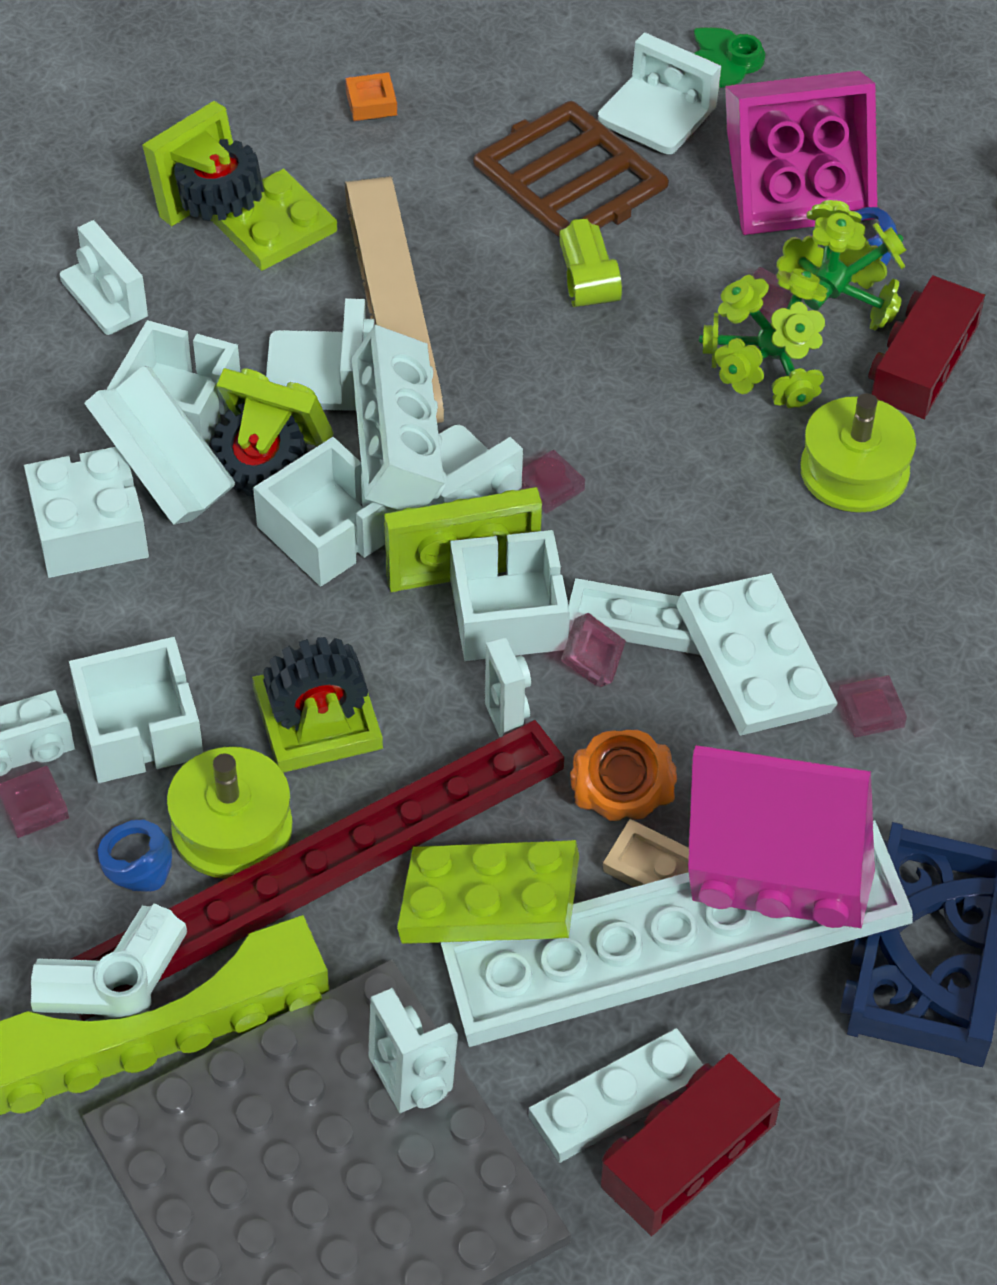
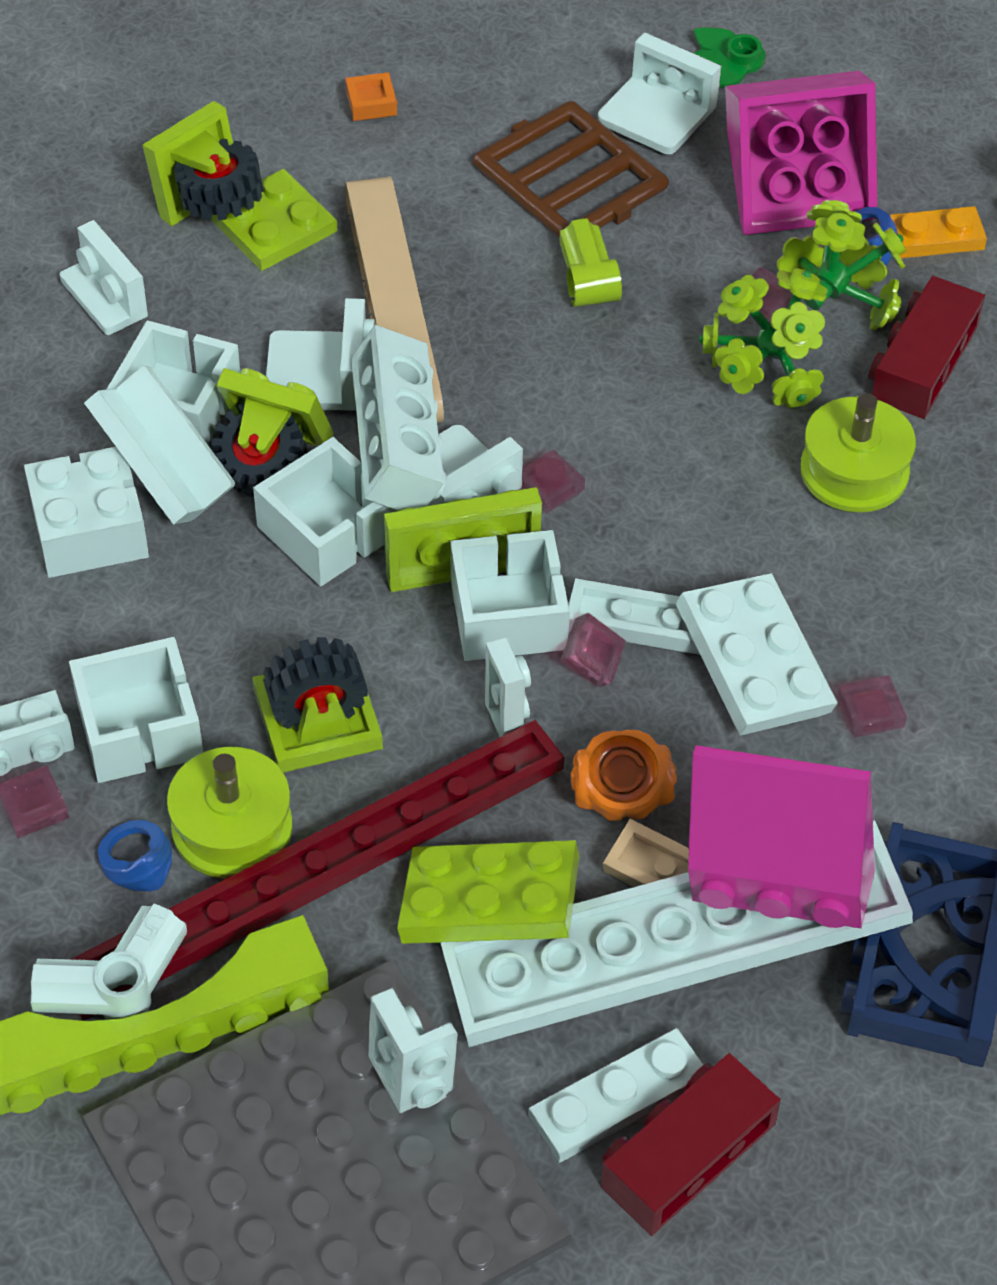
none -> light orange plate [890,206,987,258]

